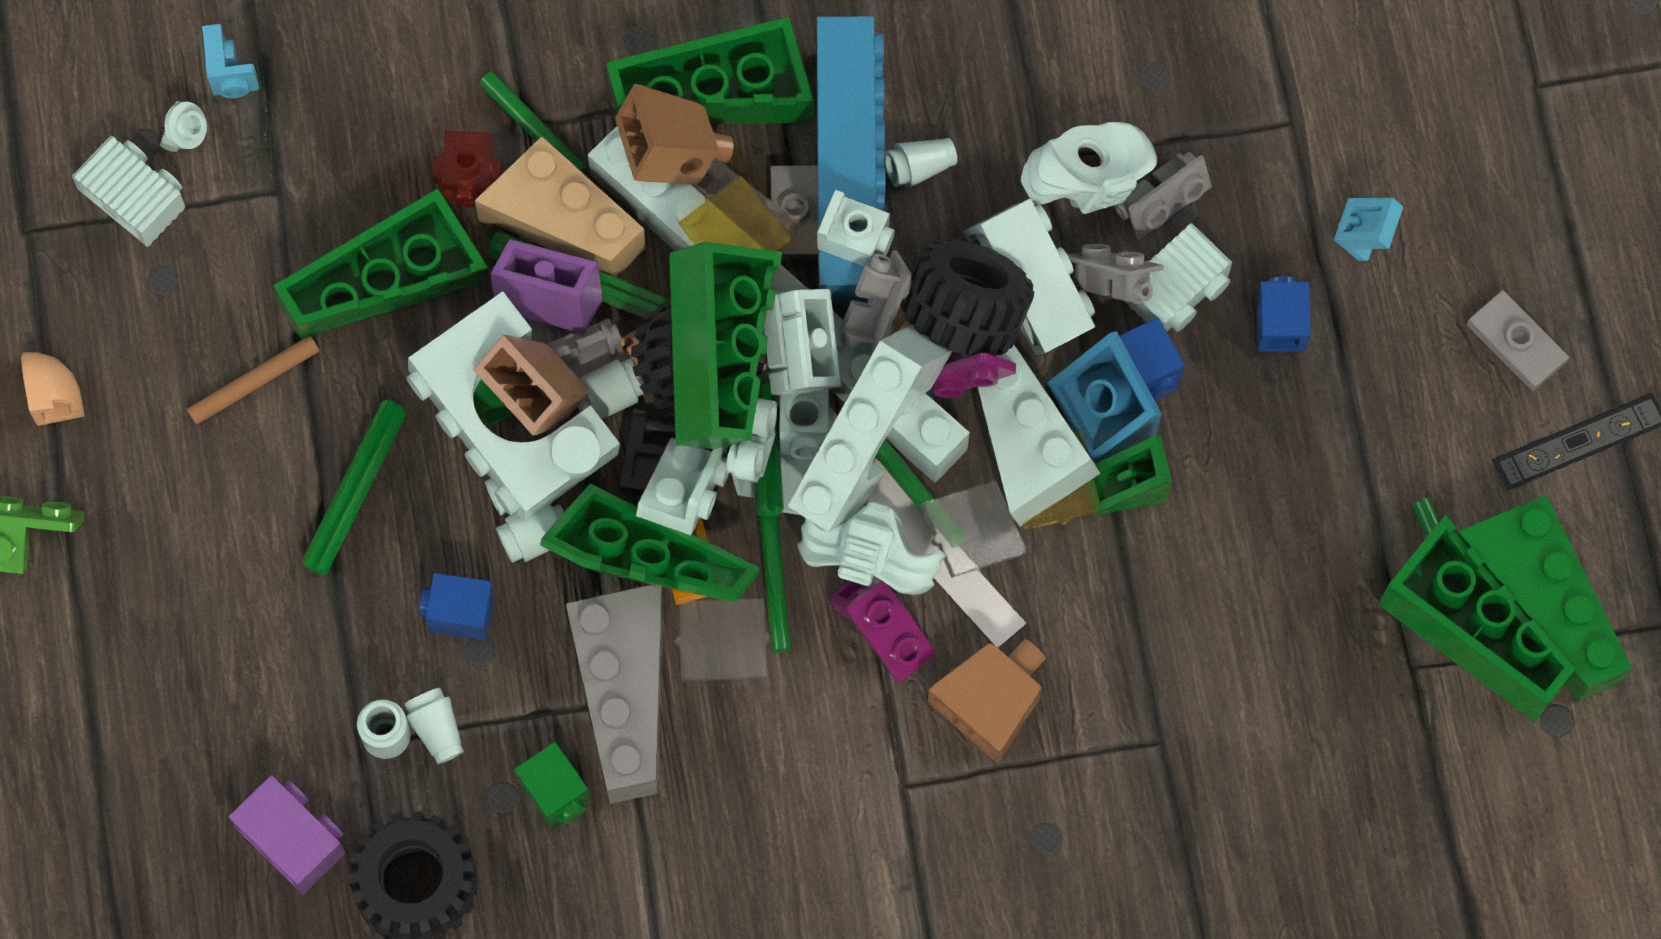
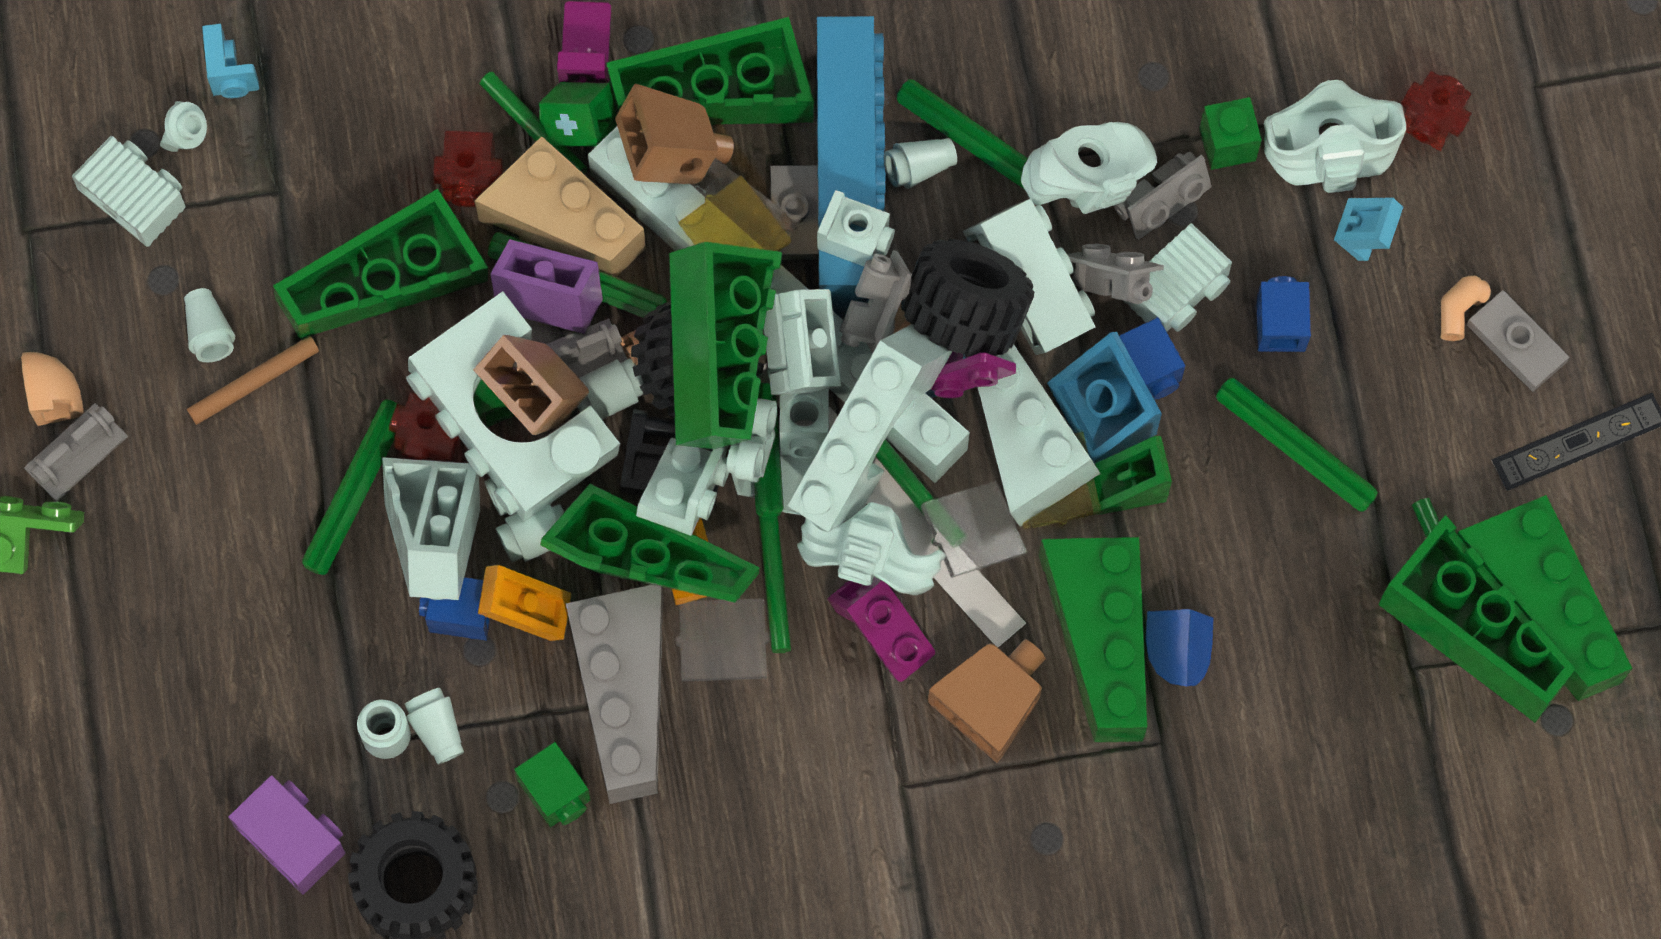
none -> light grey hinge [24,403,128,502]
none -> light aqua cone [184,288,235,362]
none -> light aqua wedge [382,457,480,600]
none -> clear red brick [388,392,459,462]
none -> light orange plate [478,565,571,641]
none -> green brick [539,82,617,147]
none -> magenta bracket [557,1,611,83]
none -> green axle [897,79,1028,190]
none -> green wedge [1039,537,1147,742]
none -> blue brick [1146,609,1214,686]
none -> green brick [1199,97,1262,170]
none -> green axle [1216,378,1378,512]
none -> light aqua piece [1264,80,1406,193]
none -> clear red brick [1401,70,1472,152]
none -> light nougat arm [1440,275,1491,341]

